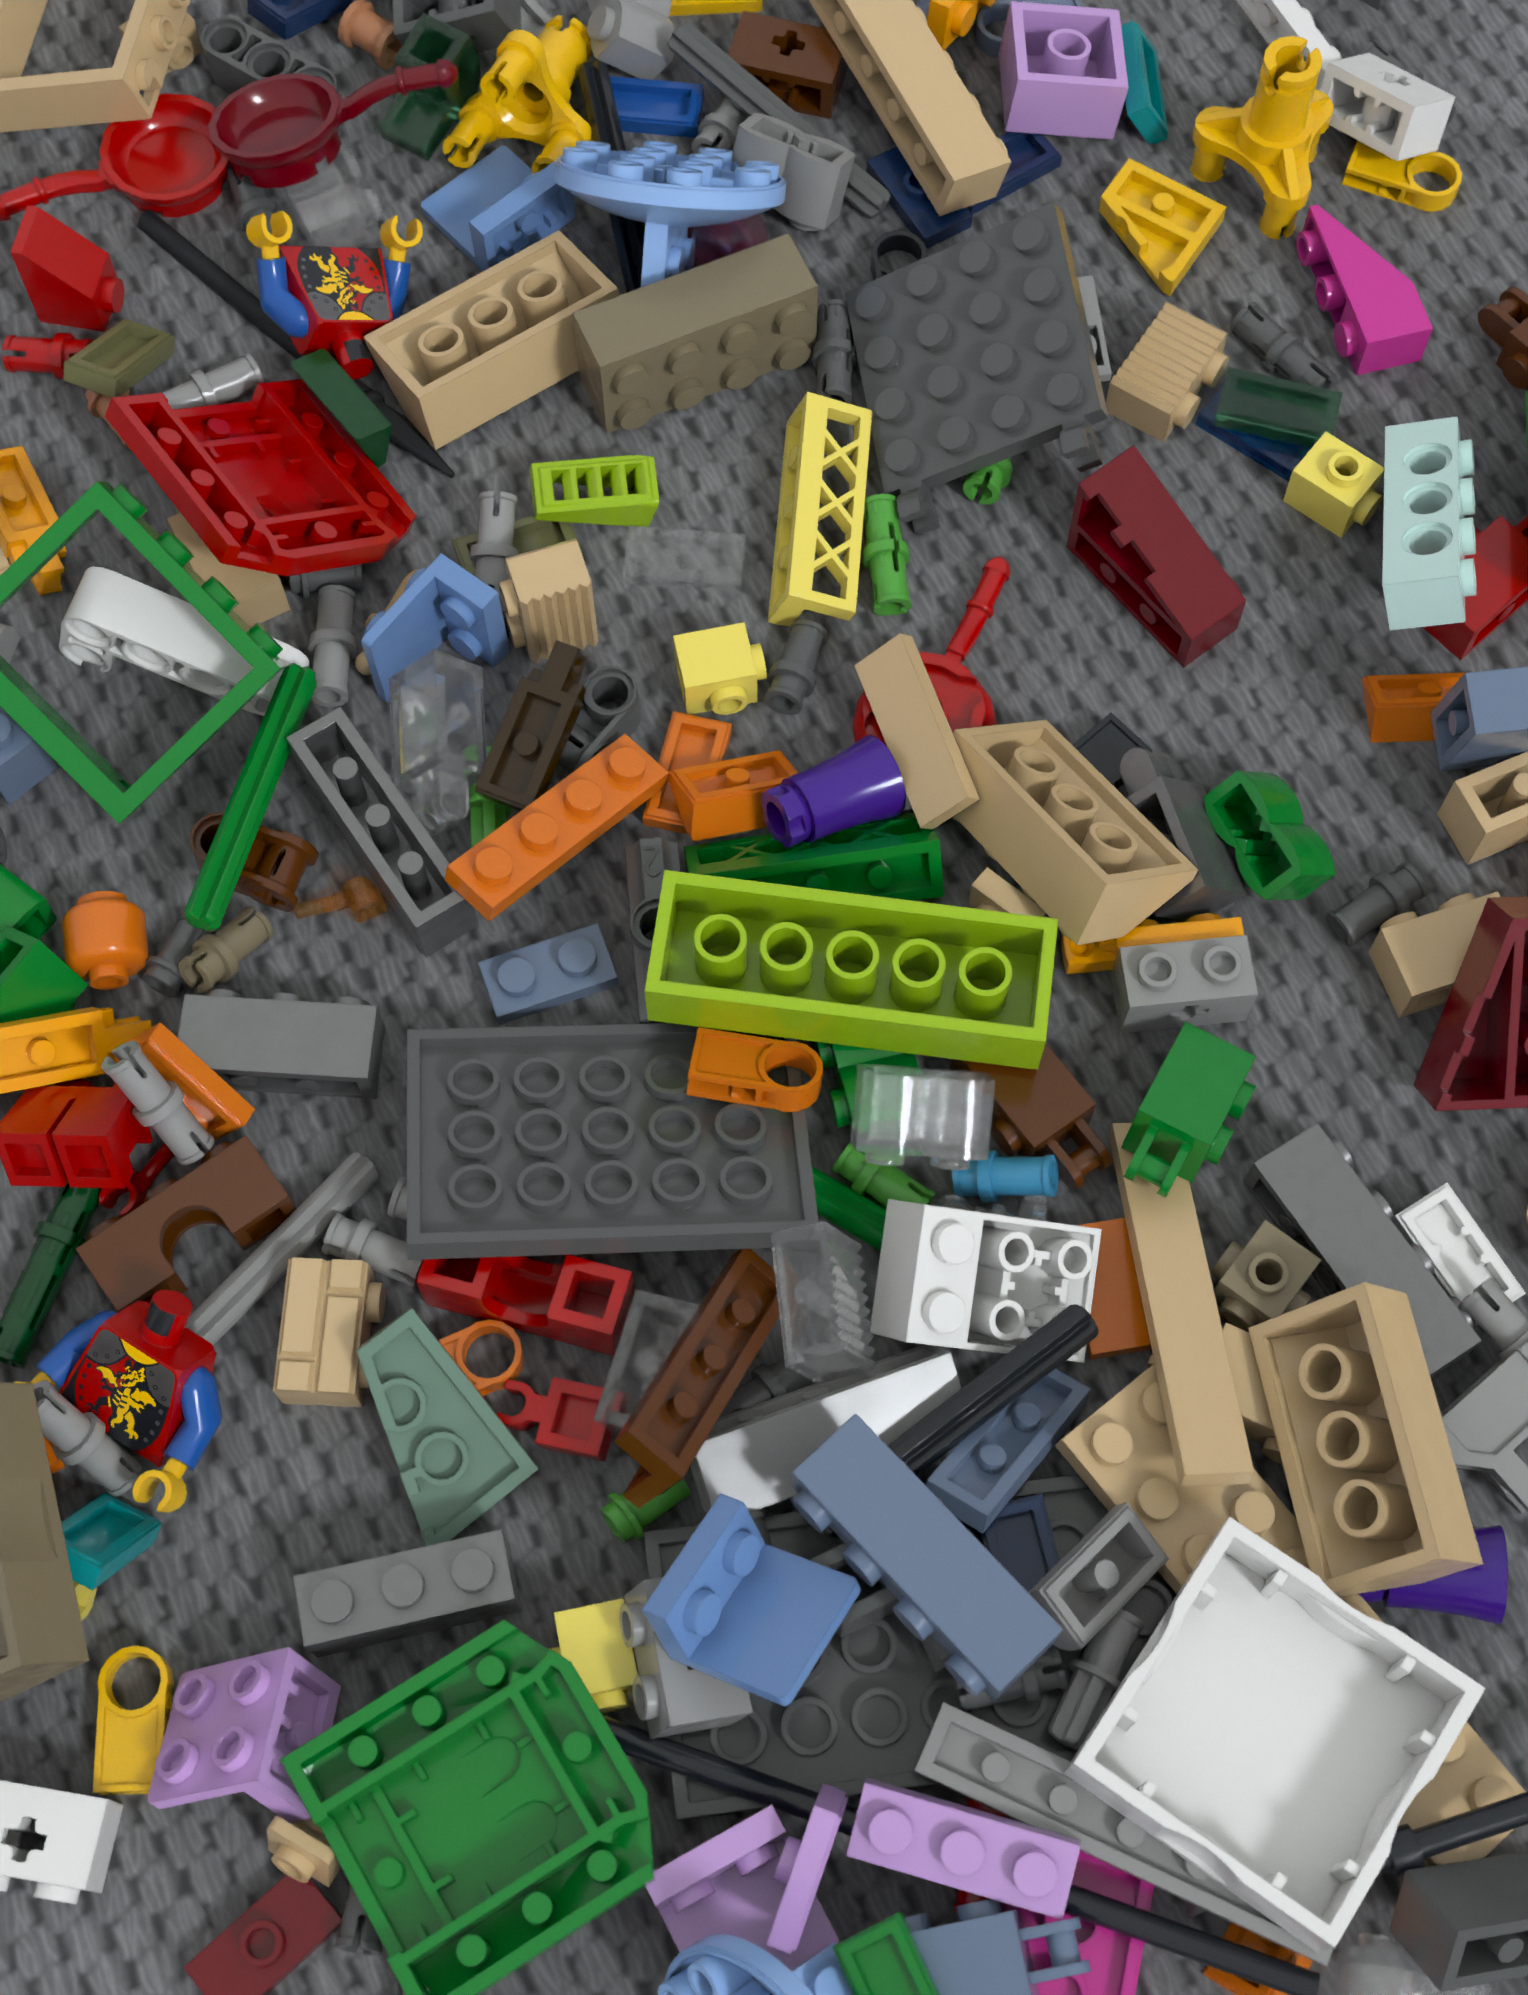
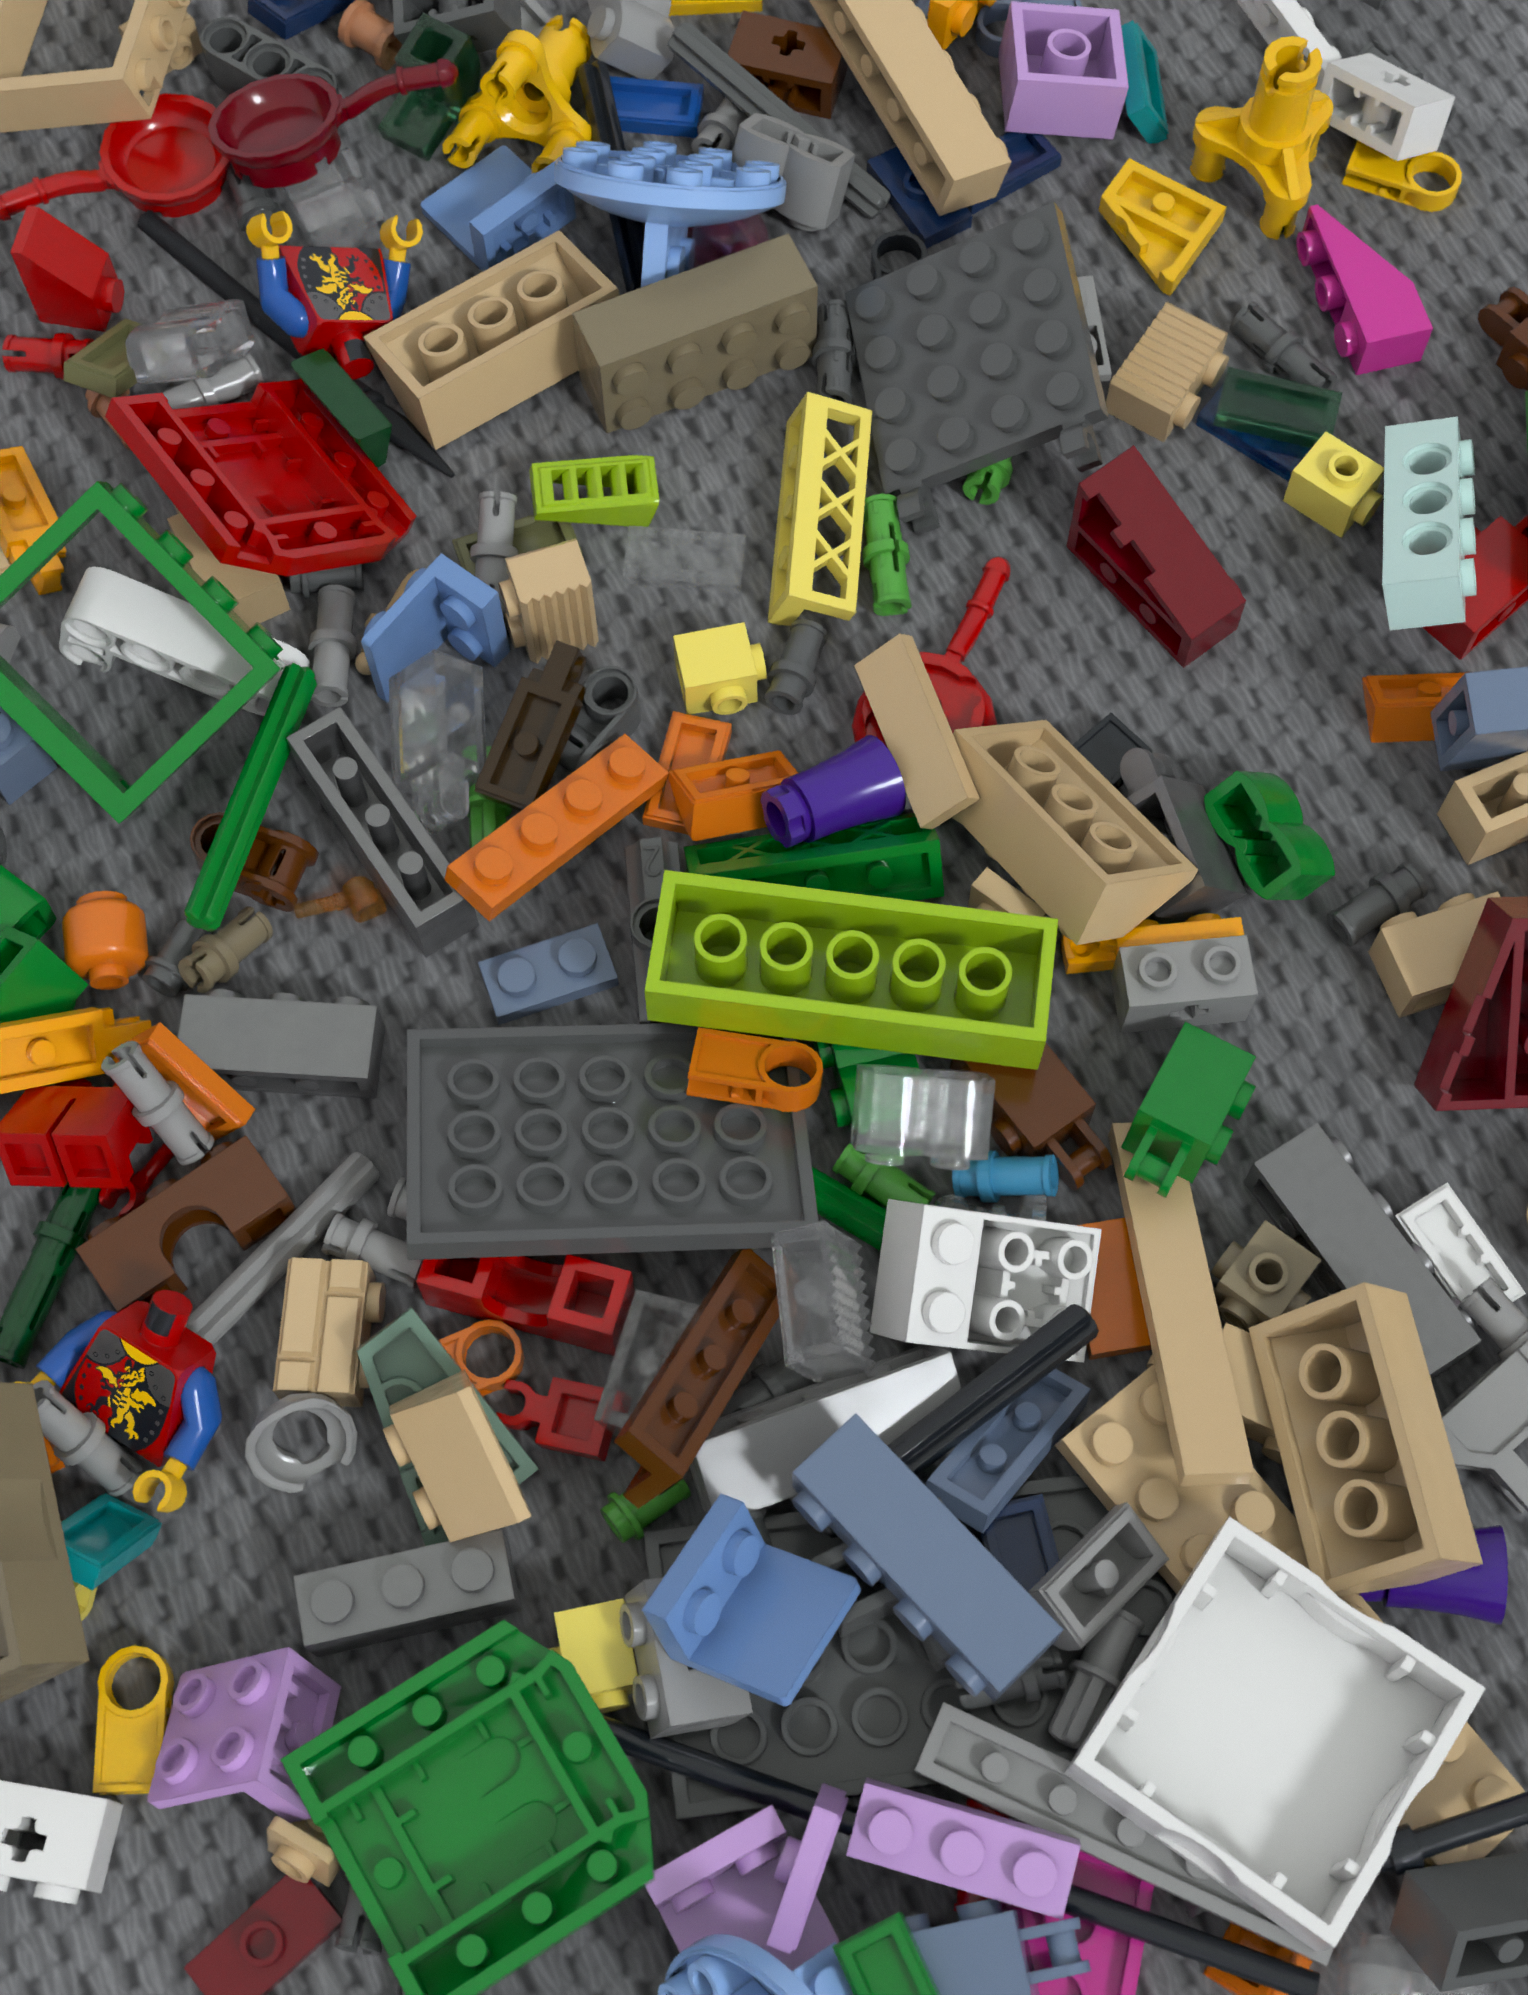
none -> clear brick [125,299,255,385]
none -> light grey piece [244,1393,357,1493]
none -> tan slope [383,1369,531,1542]

